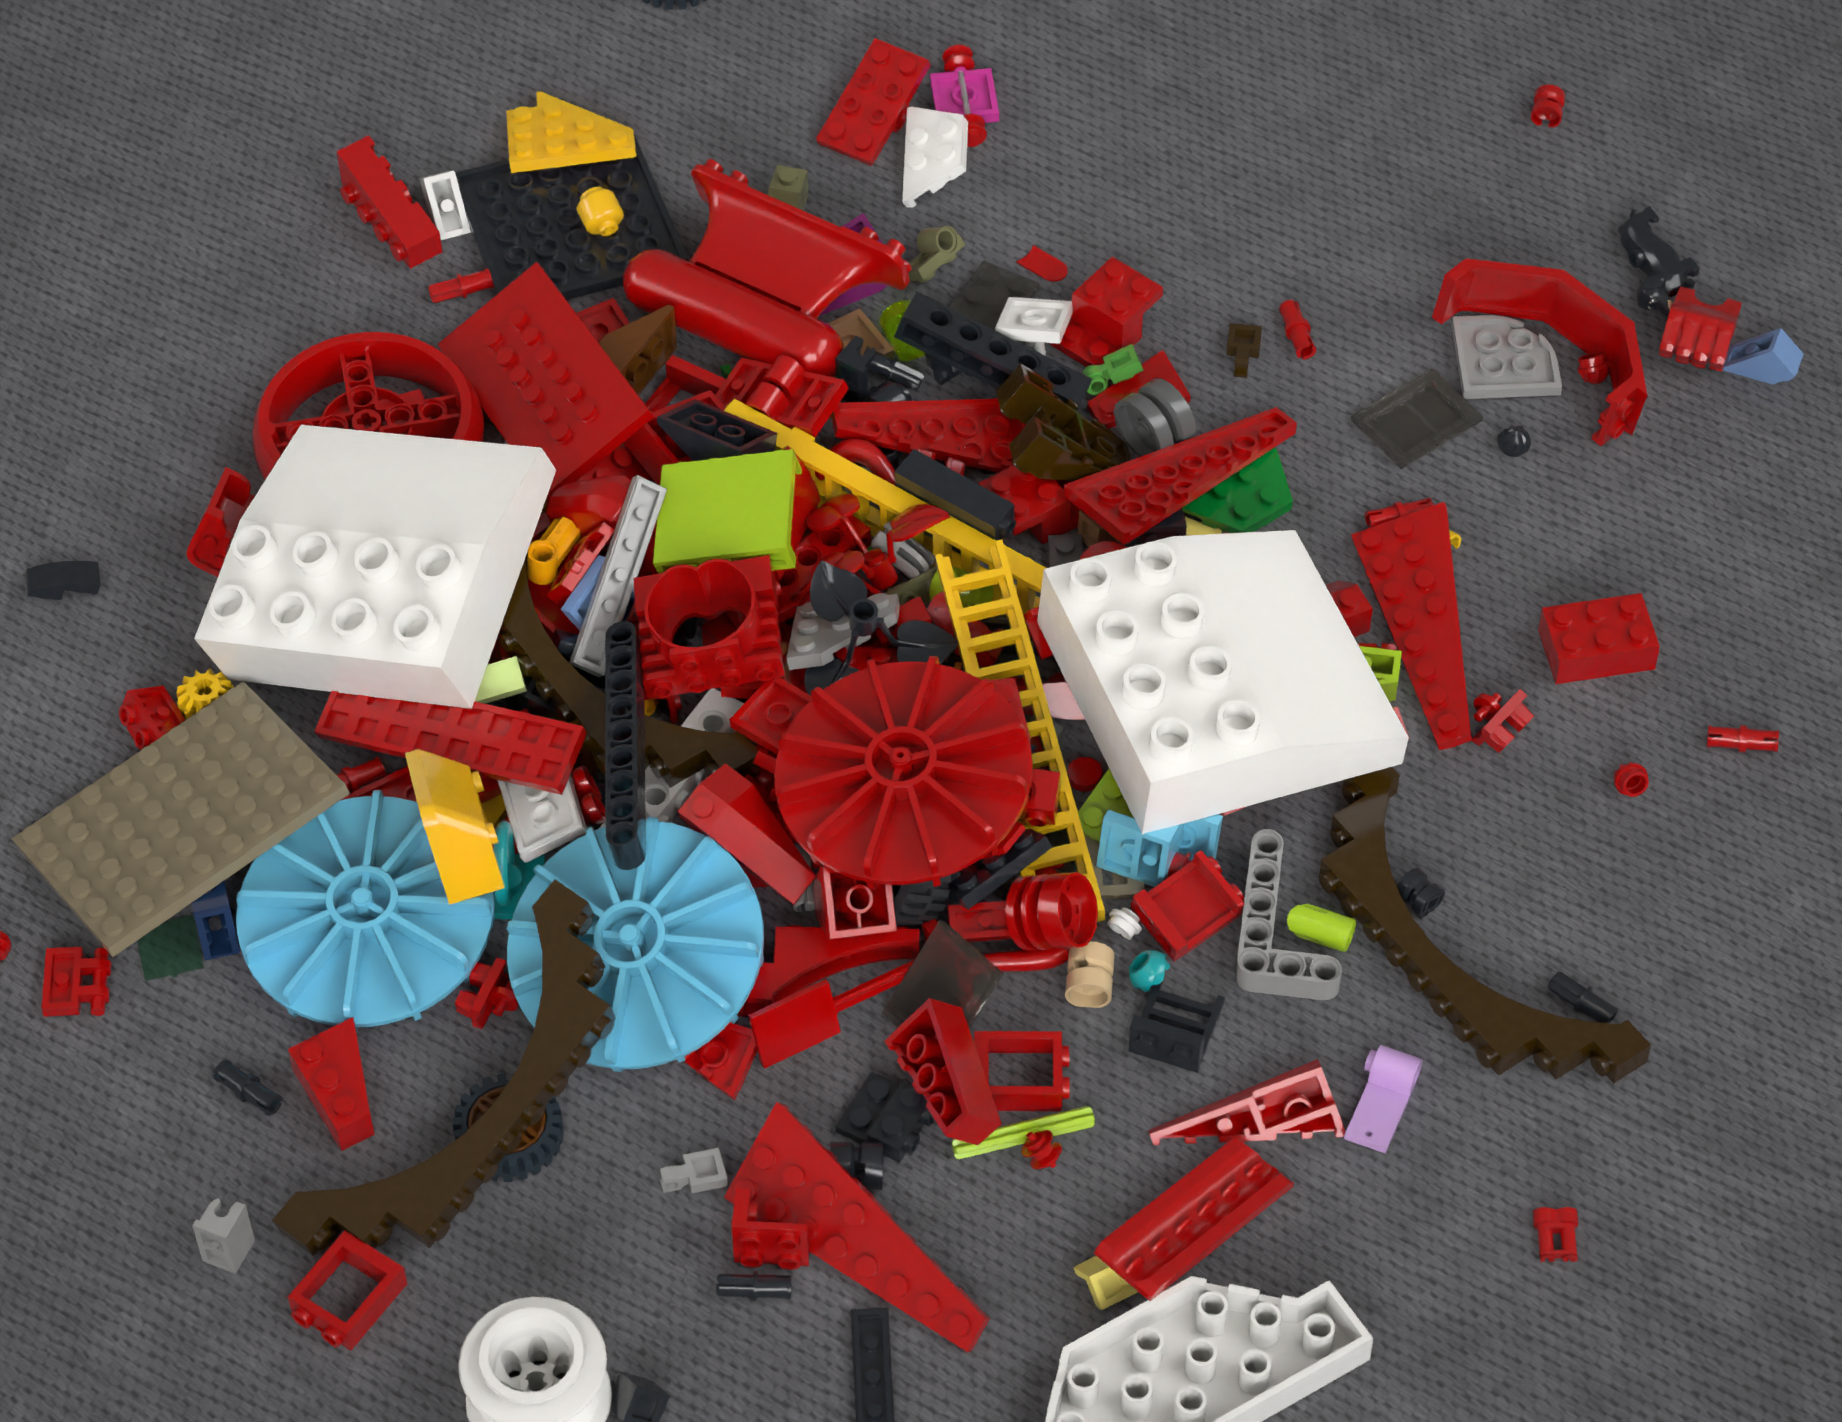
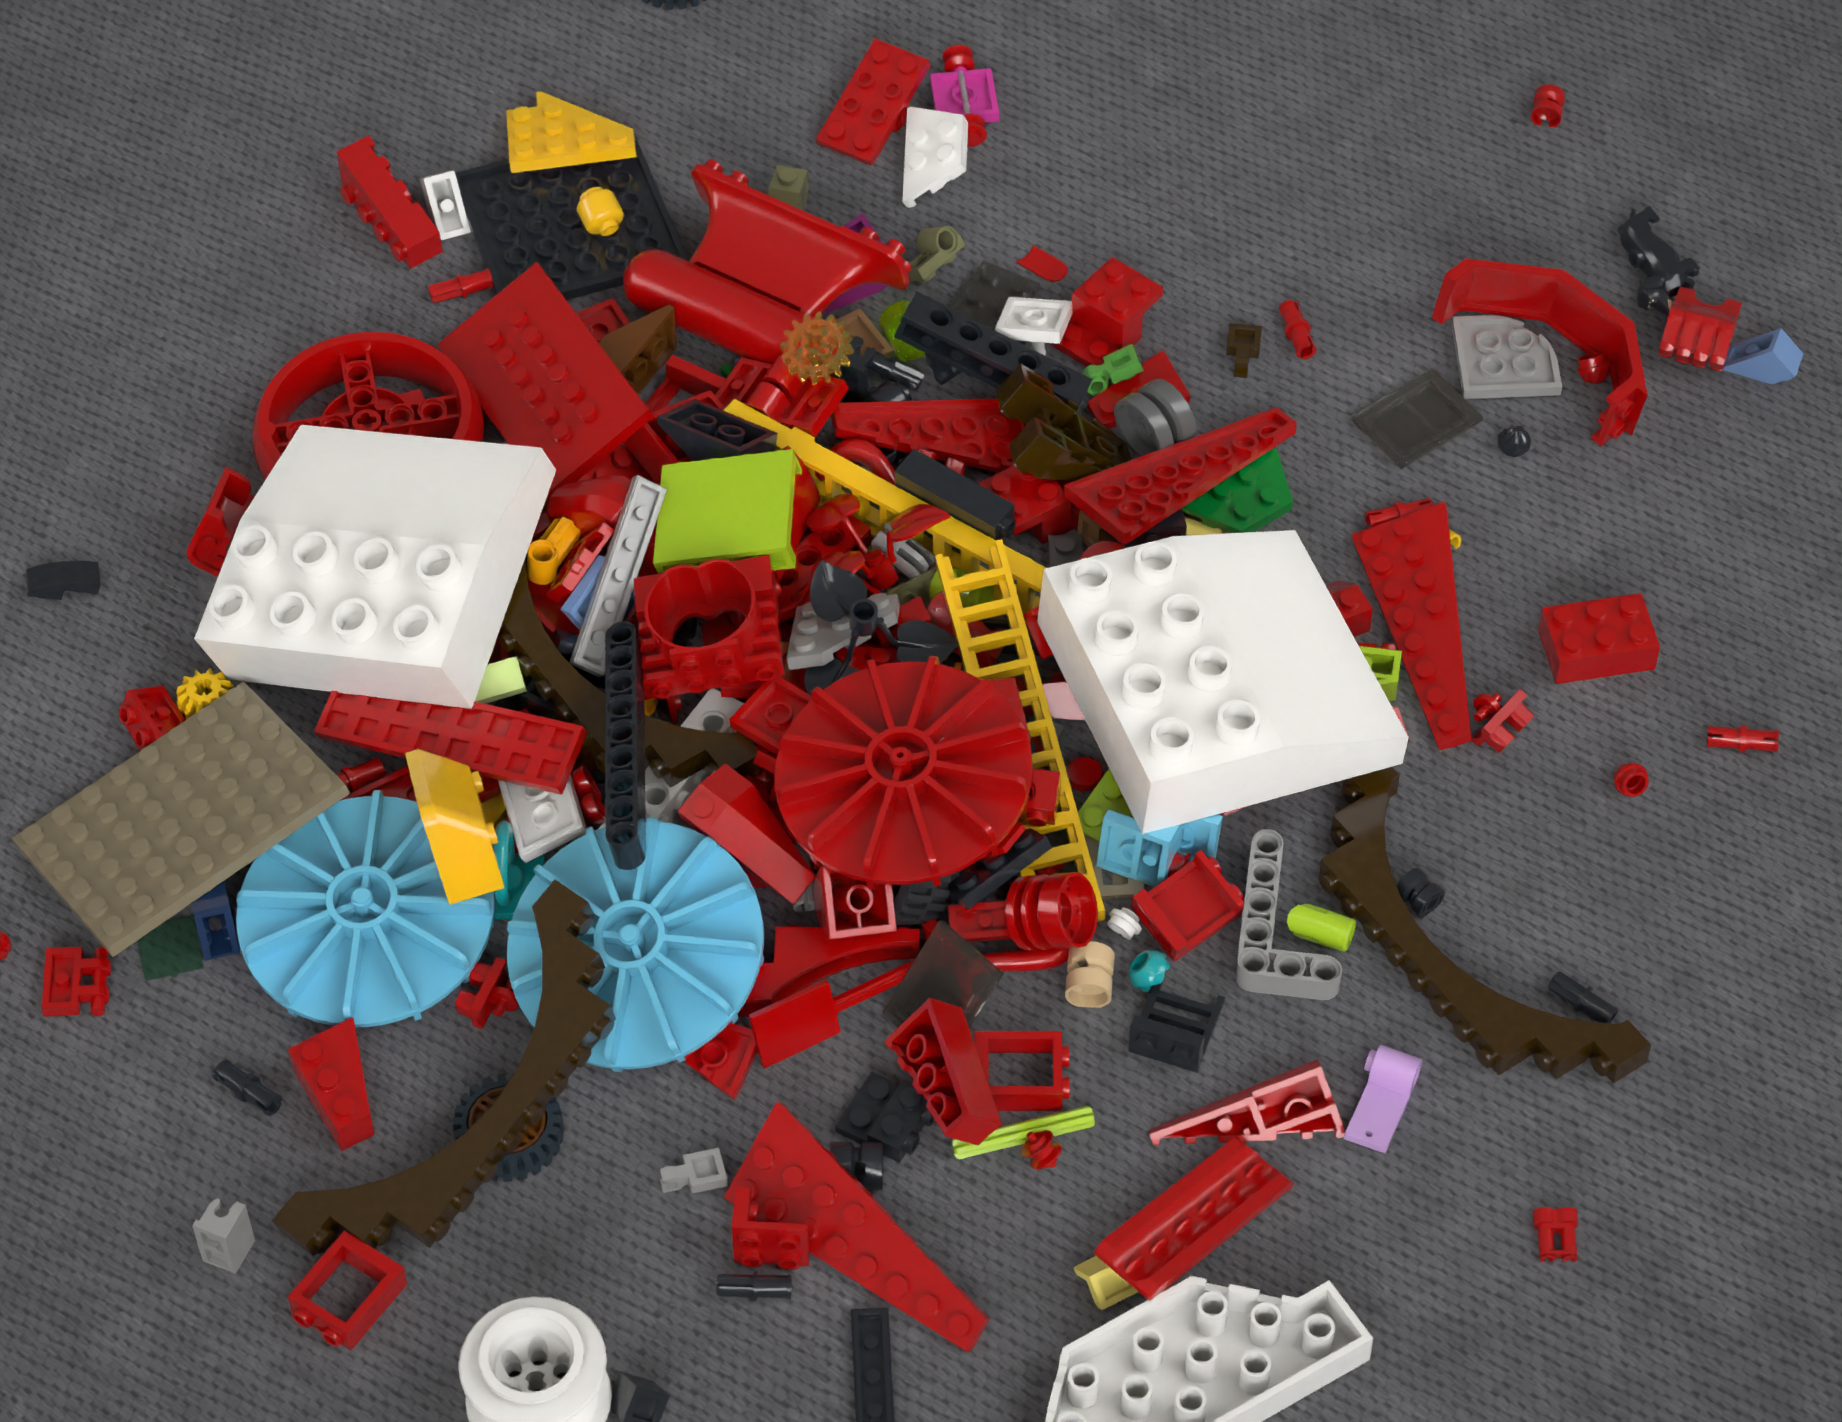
none -> clear yellow gear [780,312,854,385]

